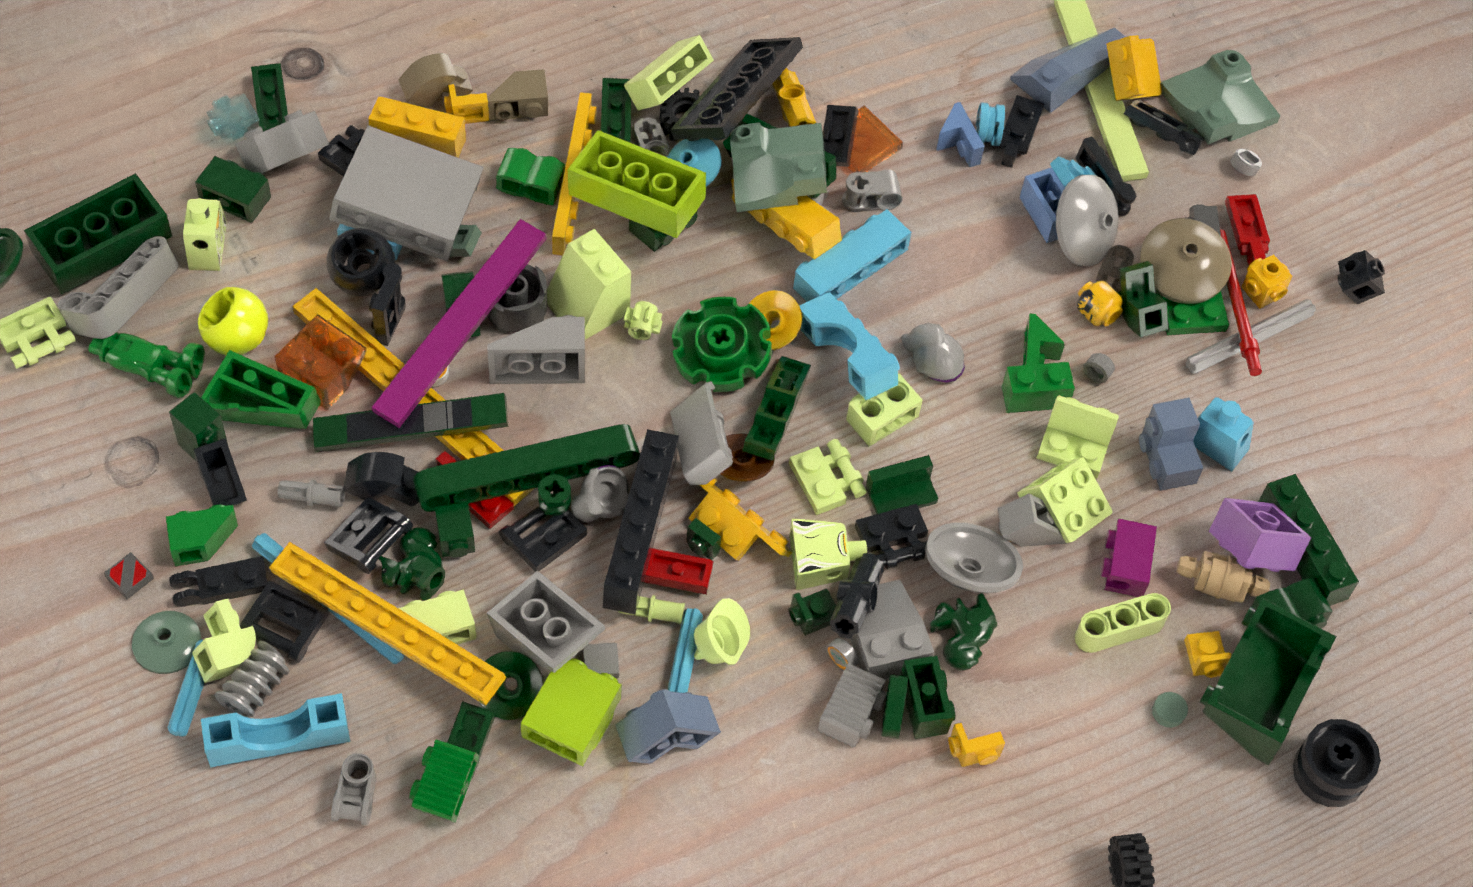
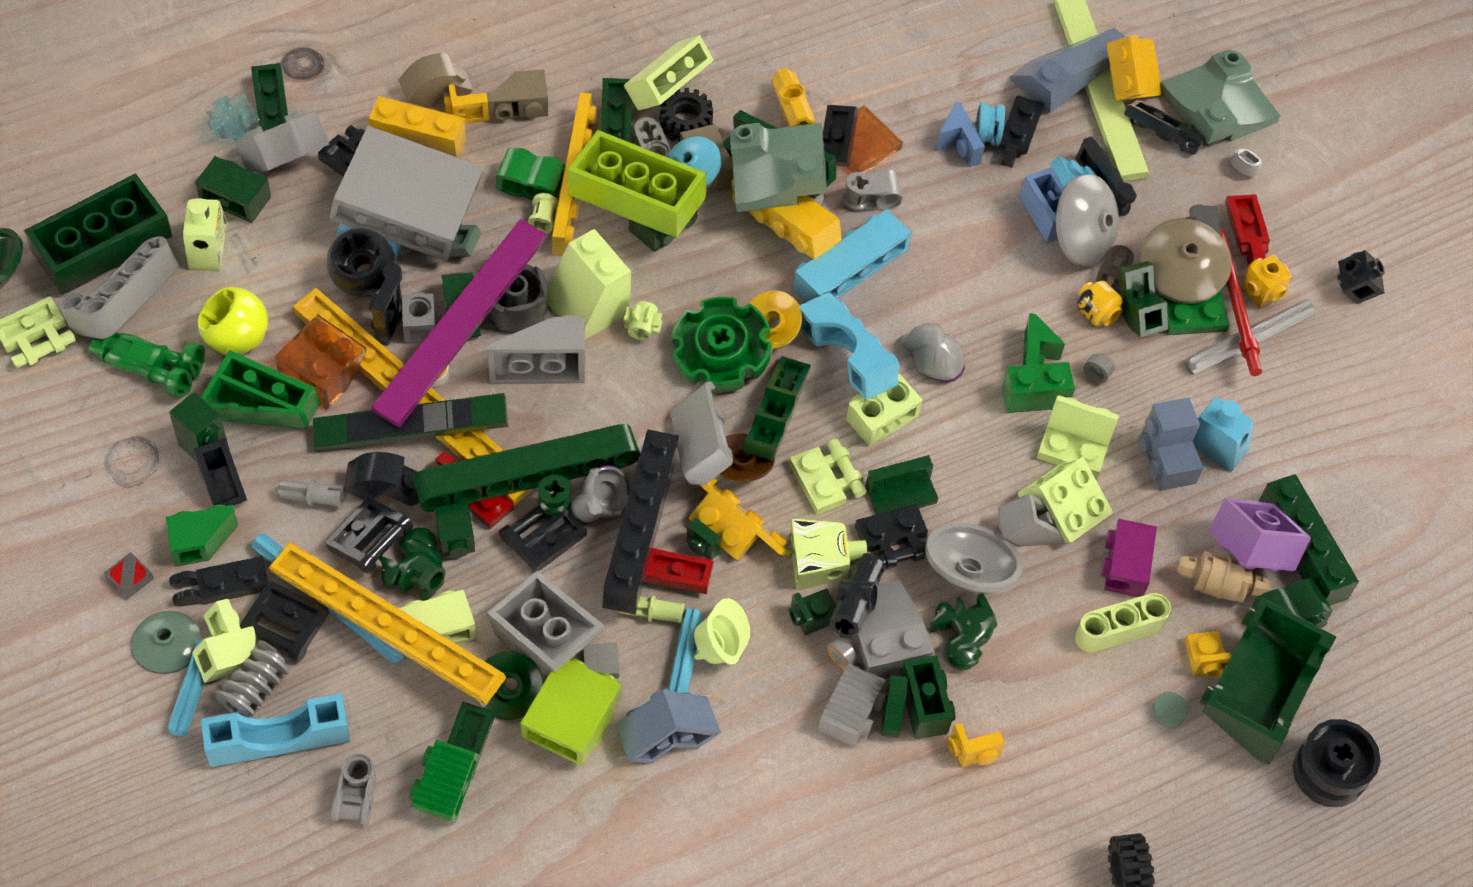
black plate [671,37,803,141] -> none
none -> light grey brick [402,292,436,344]
none -> yellowish green bush [527,193,559,234]

